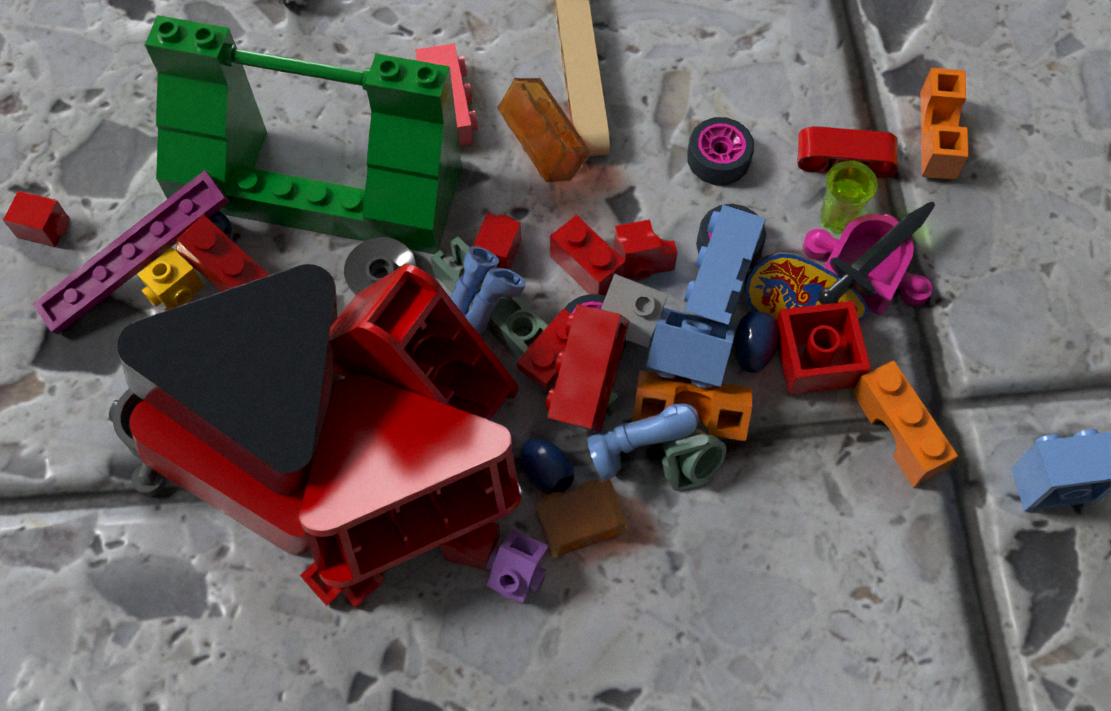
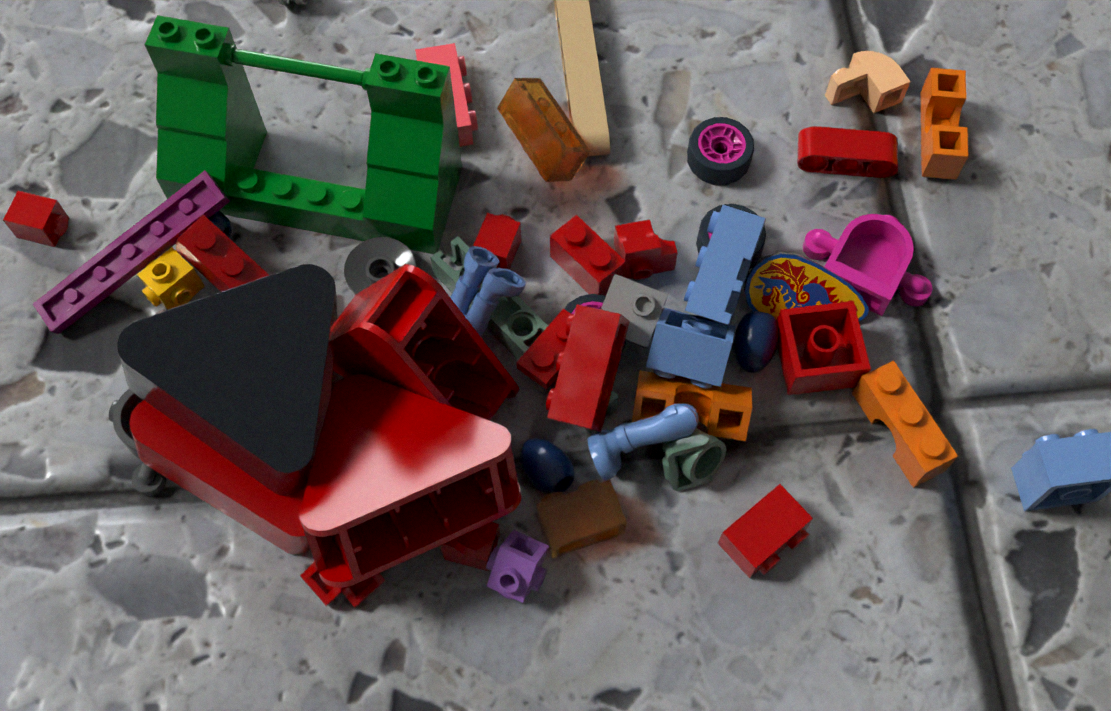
black sword [818,202,935,305] -> none
clear neon green plant [820,161,878,234] -> none
none -> red brick [718,484,813,578]
none -> light nougat brick [825,51,911,113]

